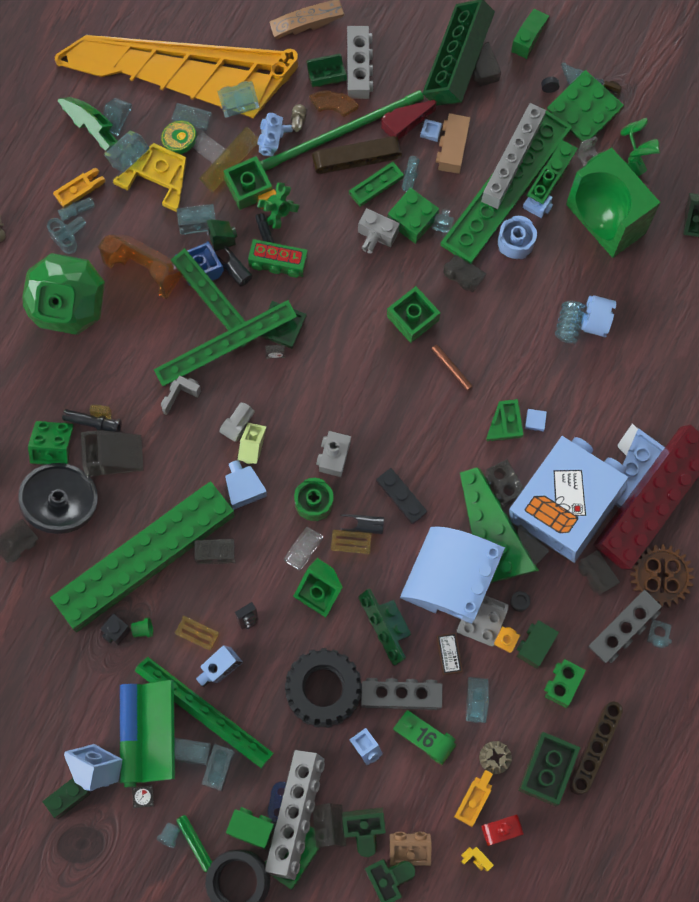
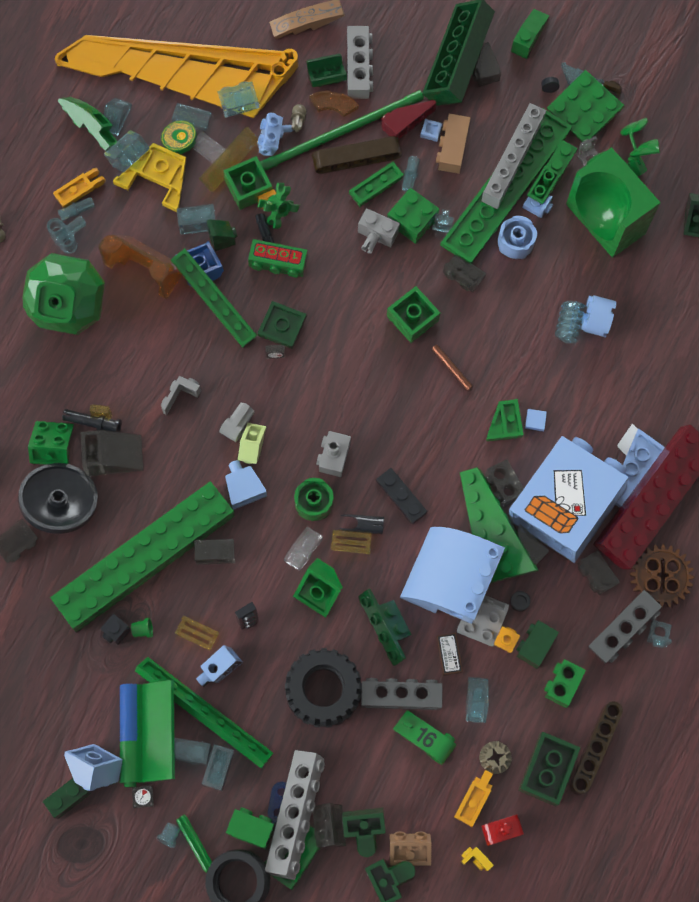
green plate [154,300,297,386] -> none
black piece [217,246,253,287] -> none
light blue bracket [349,728,383,765] -> none

